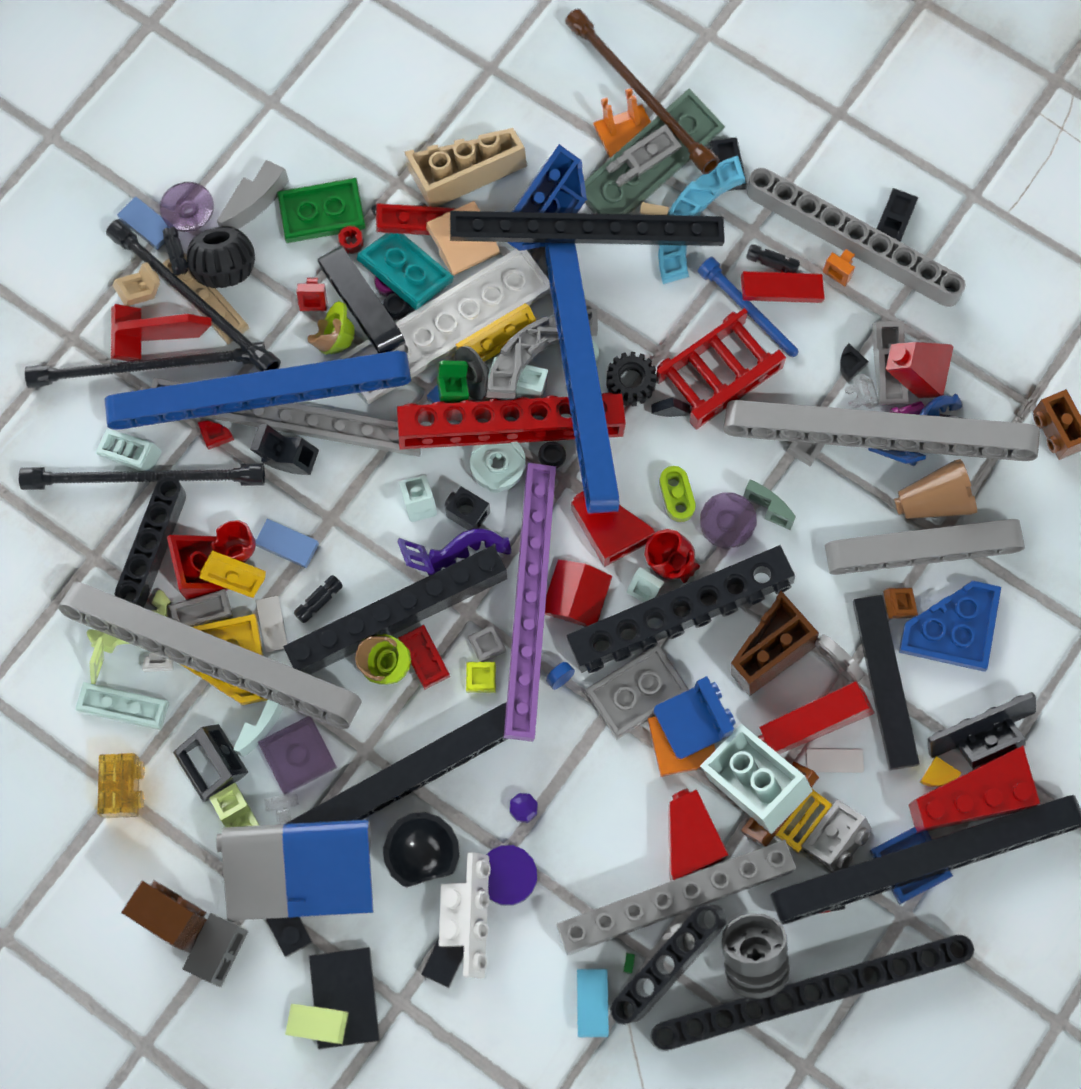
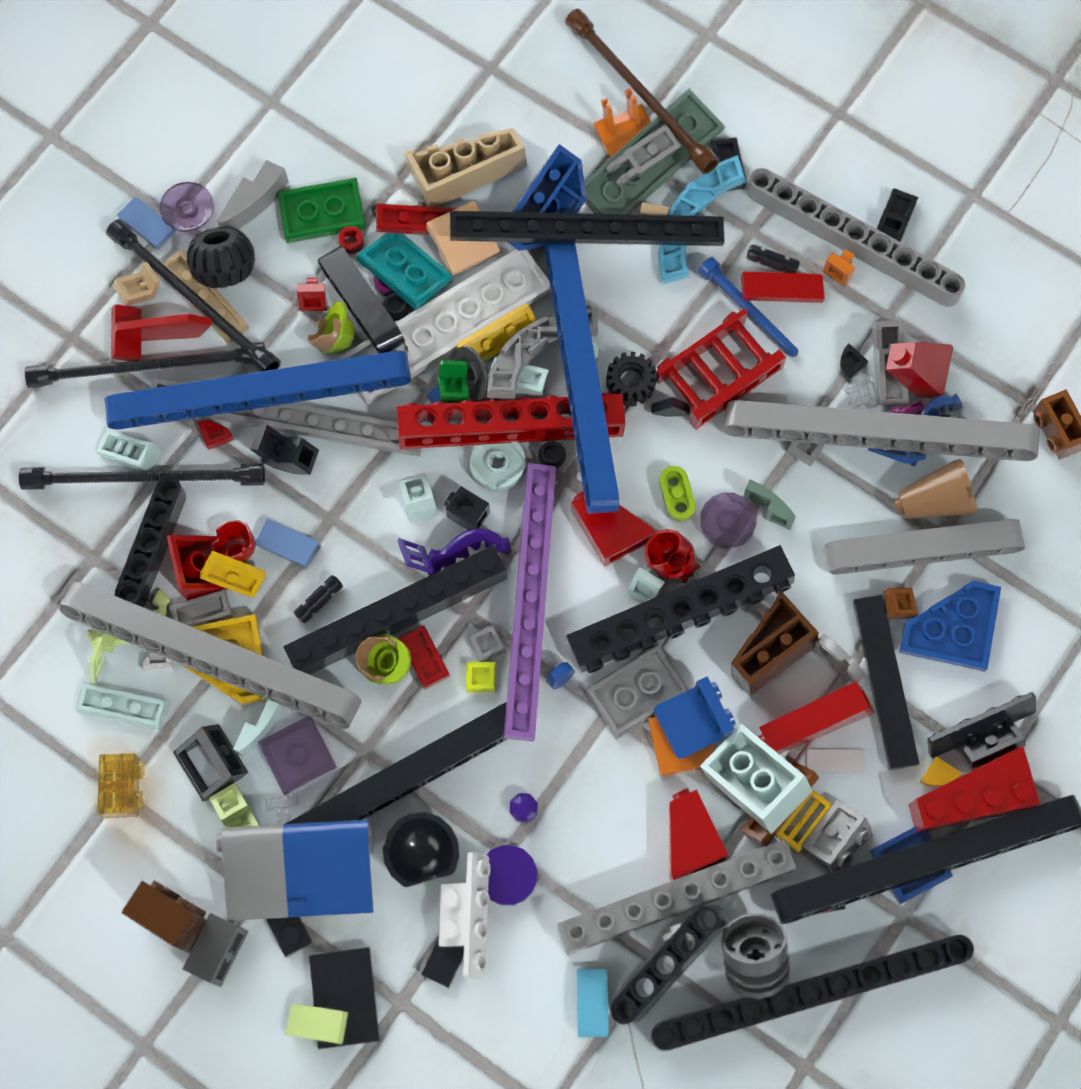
black axle [163,227,188,276] -> none
white sticker [256,596,287,652] -> none
red slope [545,559,613,627] -> none
green piece [623,953,635,974] -> none

